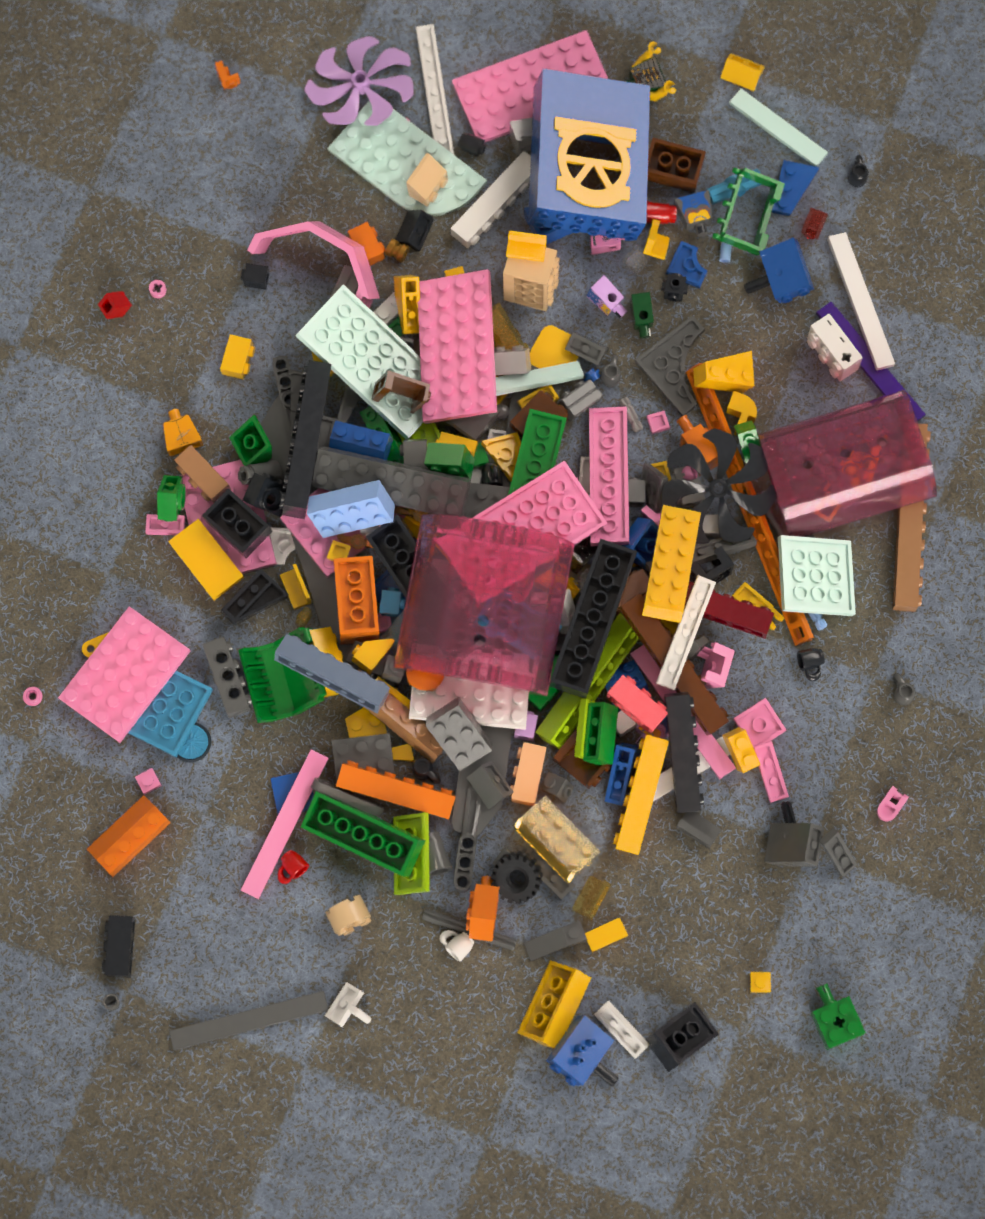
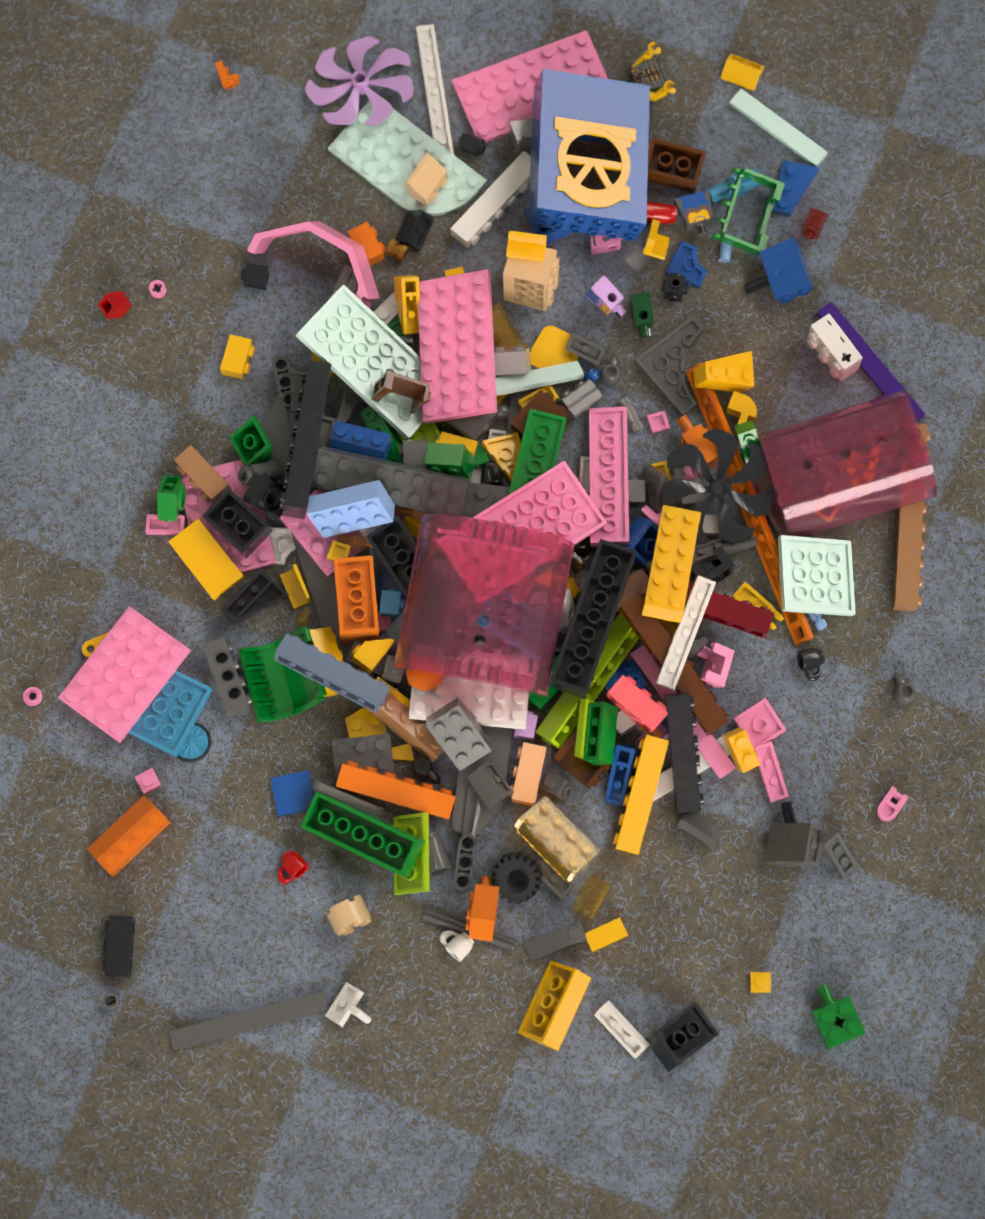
light orange torso [163,409,204,456] -> none
bright pink tile [241,750,329,899] -> none
piece [546,1015,618,1086] -> none
white tile [827,232,895,371] -> none
black piece [847,155,869,188] -> none

